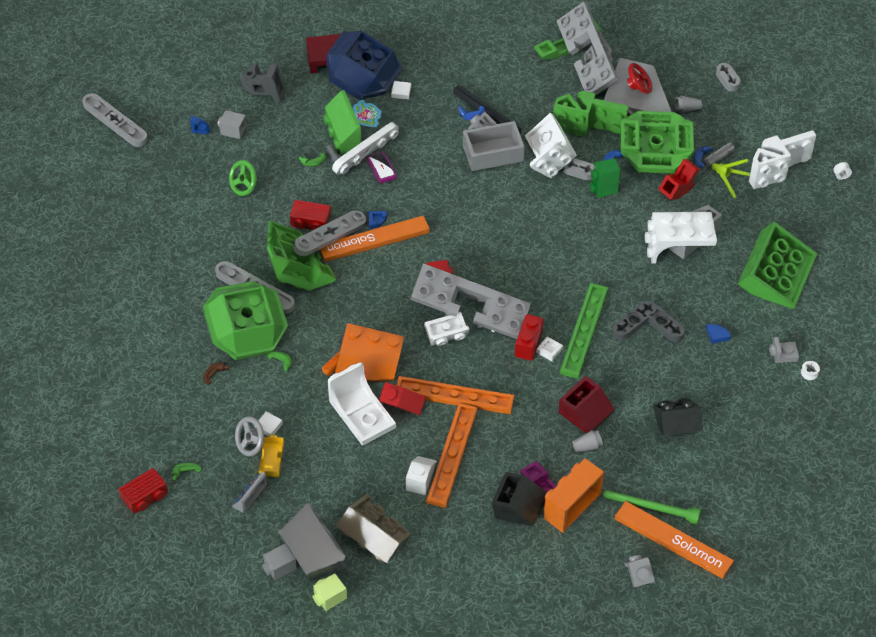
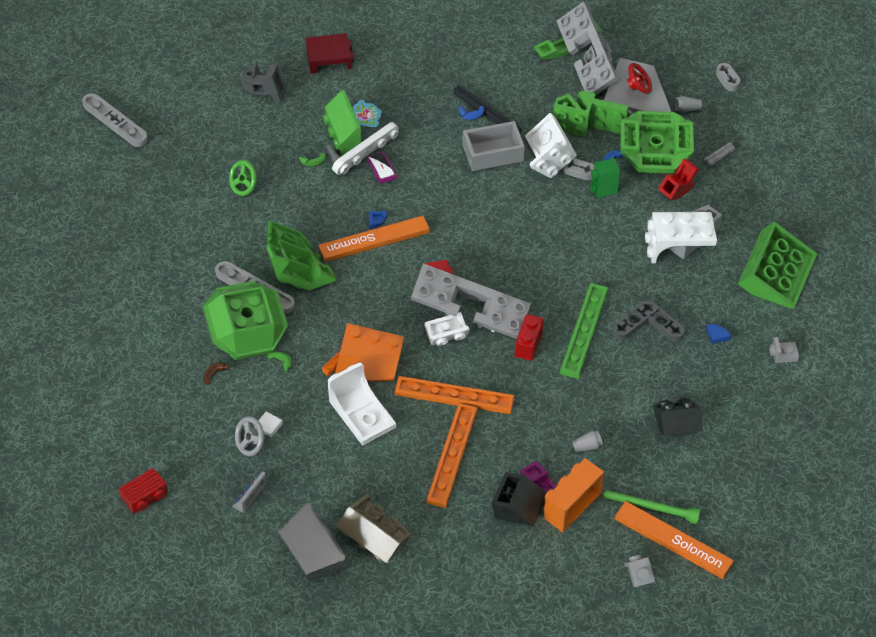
bright green piece [171,463,201,481] -> none
blue tile [190,116,210,134] -> none
light grey brick [218,110,247,139] -> none
yellow piece [259,435,284,477] -> none
light grey brick [262,544,297,580] -> none
red brick [290,200,332,230] -> none
light grey piece [293,211,366,256] -> none
yellowish green brick [313,573,347,611] -> none
dark blue piece [326,30,402,100] -> none
red slope [379,382,426,415] -> none
white tile [391,81,411,100] -> none
white slope [406,456,437,495] -> none
light grey bracket [468,112,496,129] -> none
white tile [536,337,563,361] -> none
dark red slope [558,376,614,433] -> none
blue piece [694,146,713,168] -> none
lime plant [712,159,750,199] -> none
white piece [749,130,816,189] -> none
white bush [801,361,820,380] -> none
white bush [833,162,852,180] -> none

